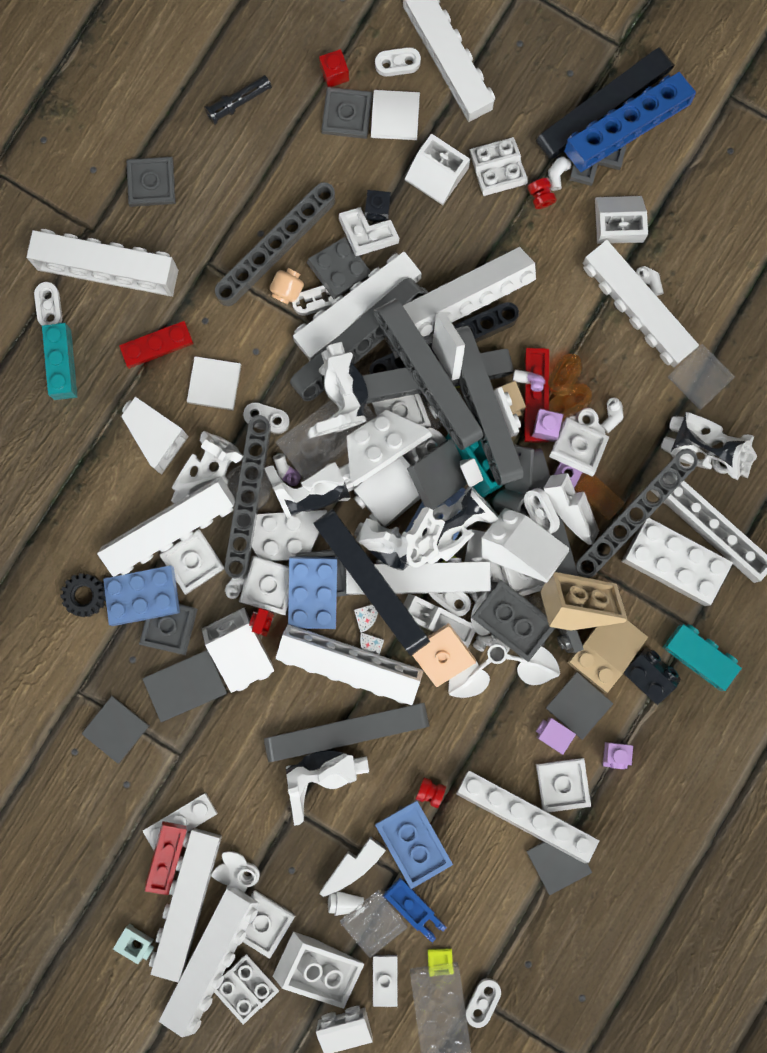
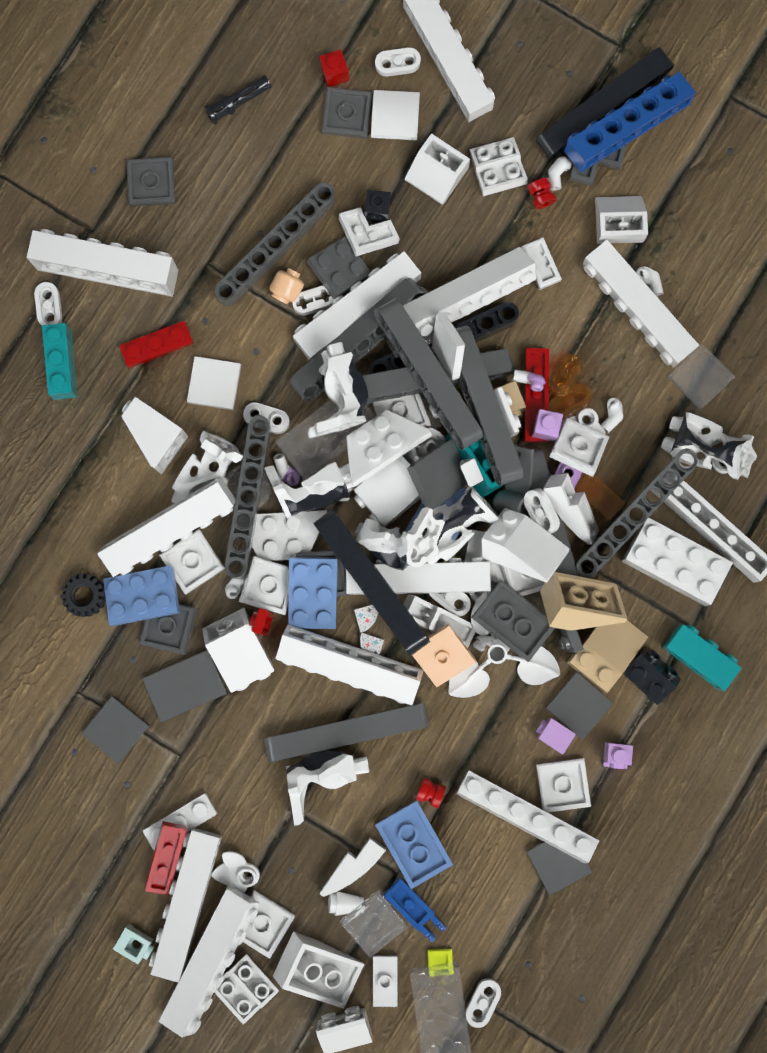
none -> white plate [521,238,562,290]

